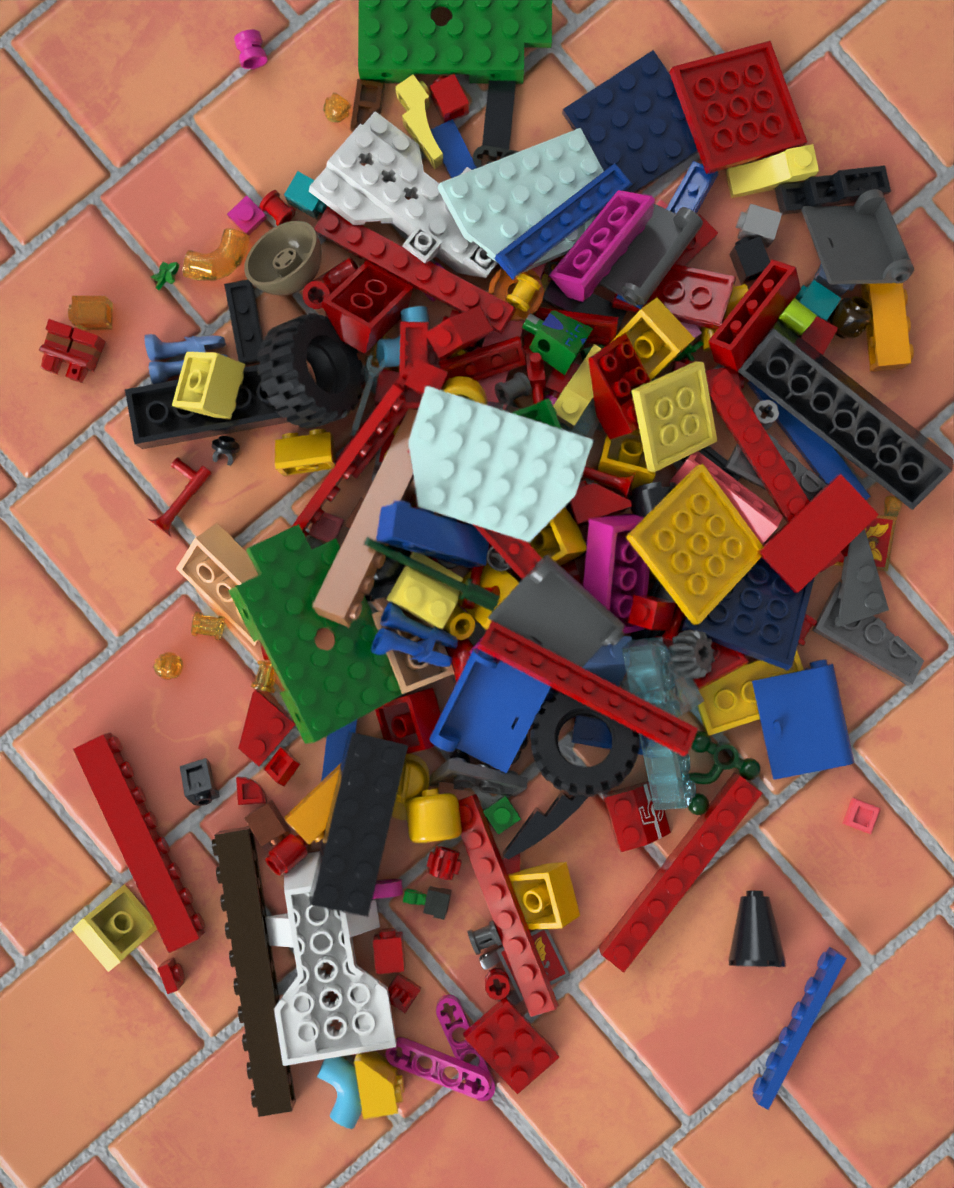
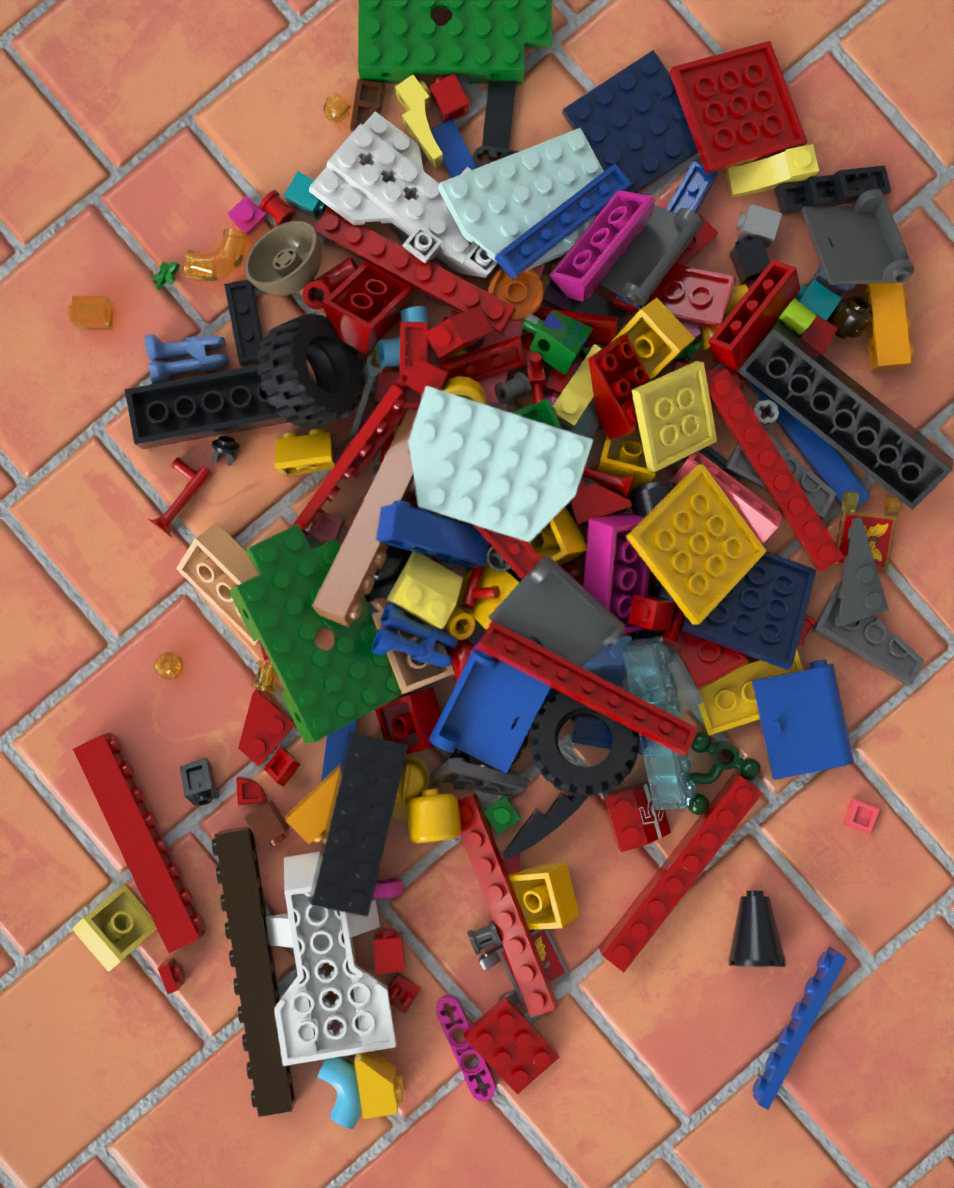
red hips [39,319,106,383] -> none
light yellow slope [172,352,245,419] -> none
clear yellow bush [191,612,225,640] -> none
dark pink wheel [234,29,268,69] -> none
red brick [265,834,308,876] -> none
dark green piece [363,537,500,612] -> none
dark pink beam [386,1037,492,1099] -> none
pearl dark grey piece [403,886,452,920] -> none
red gear [427,846,462,880] -> none
red bush [485,968,510,1000] -> none
yellow bush [506,273,541,312] -> none
dark grey gear [669,630,715,679] -> none
red tile [757,474,879,593] -> none

